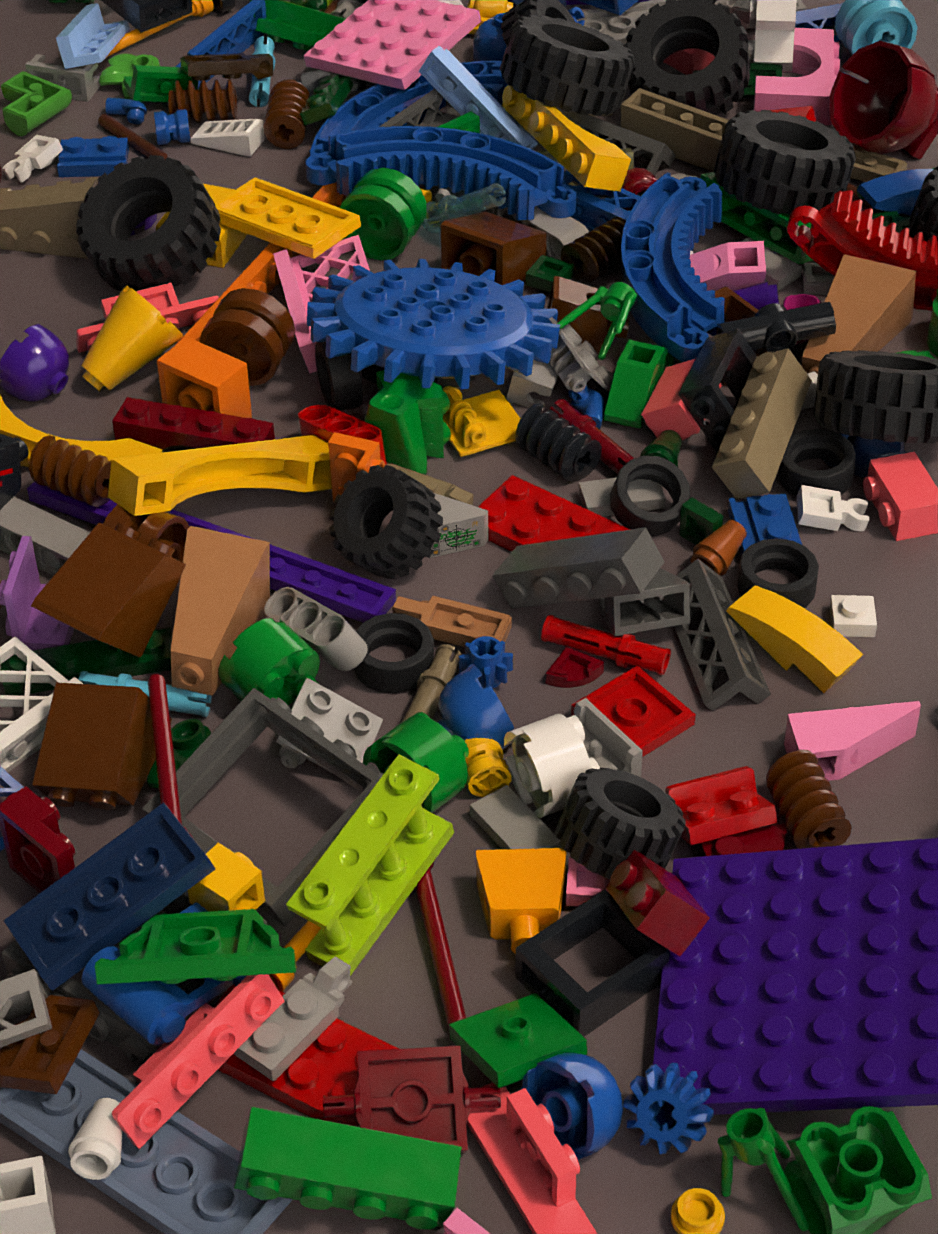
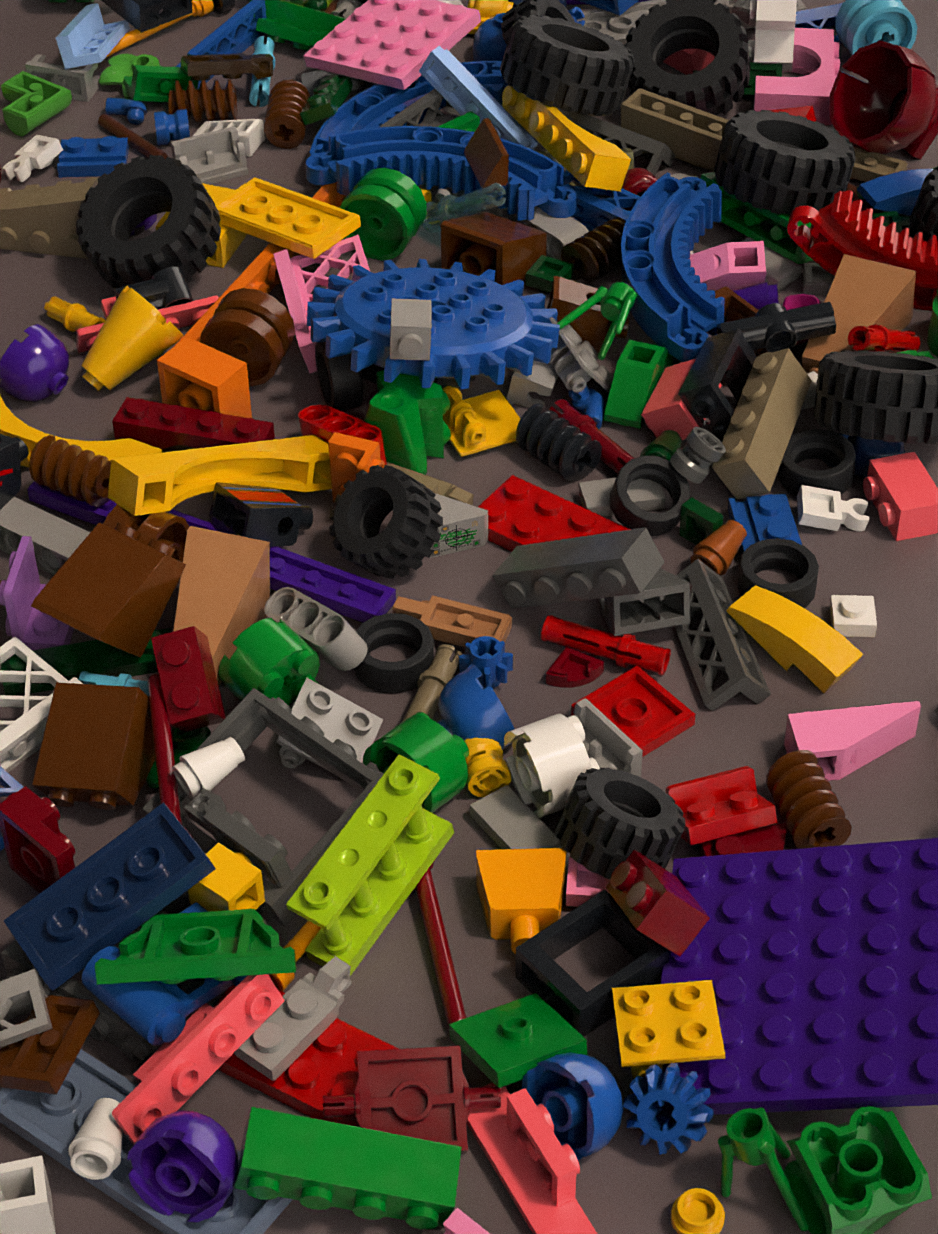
none -> yellow axle [44,296,105,332]
none -> black piece [115,267,193,310]
none -> dark purple cylinder [127,1110,239,1222]
none -> dark red brick [151,626,226,732]
none -> light grey hinge [171,126,249,184]
none -> white cone [172,736,245,798]
none -> dark grey hinge [184,788,294,888]
none -> black torso [208,482,313,547]
none -> light grey brick [390,298,432,361]
none -> reddish brown slope [464,118,509,188]
none -> yellow hinge [612,980,725,1078]
none -> dark grey wheel [670,427,726,483]
none -> red pin [848,324,920,353]

